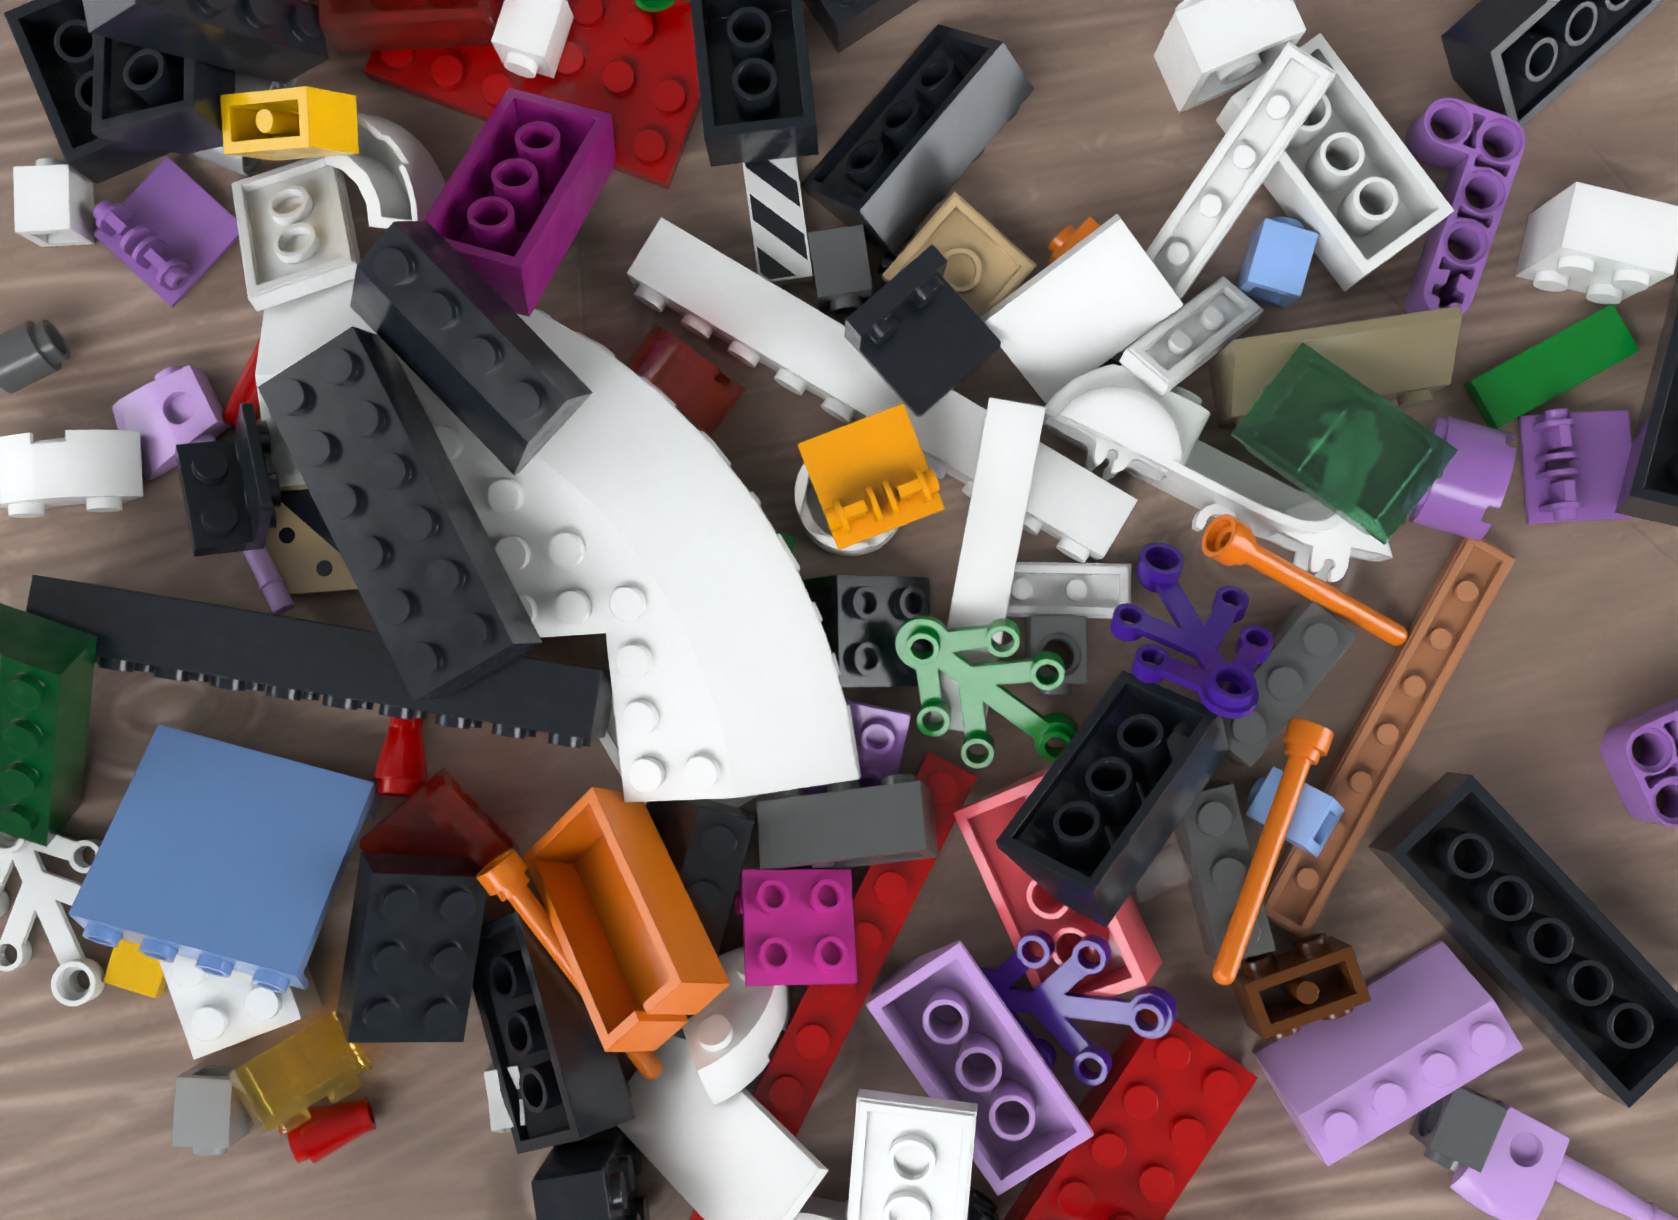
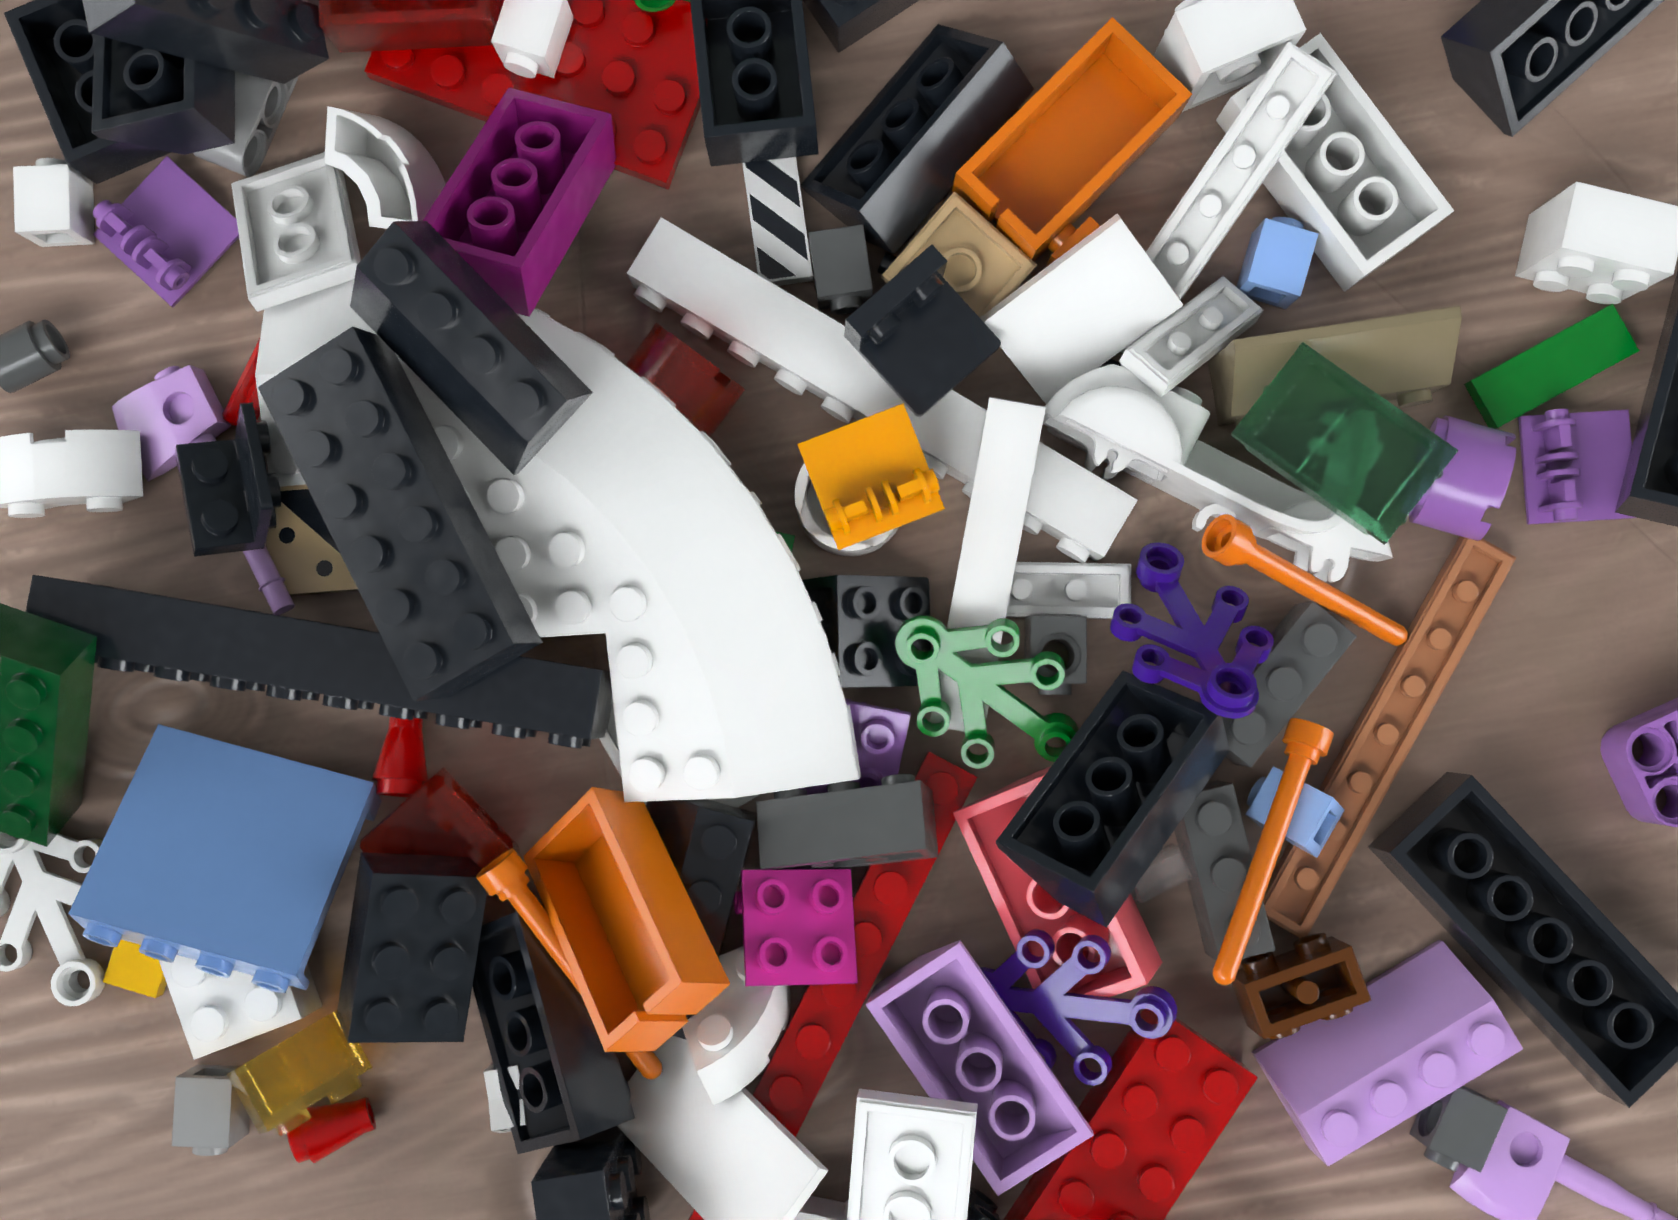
yellow brick [220,86,359,161] -> none
medium lavender beam [1405,97,1526,314] -> none
none -> orange piece [951,17,1192,262]

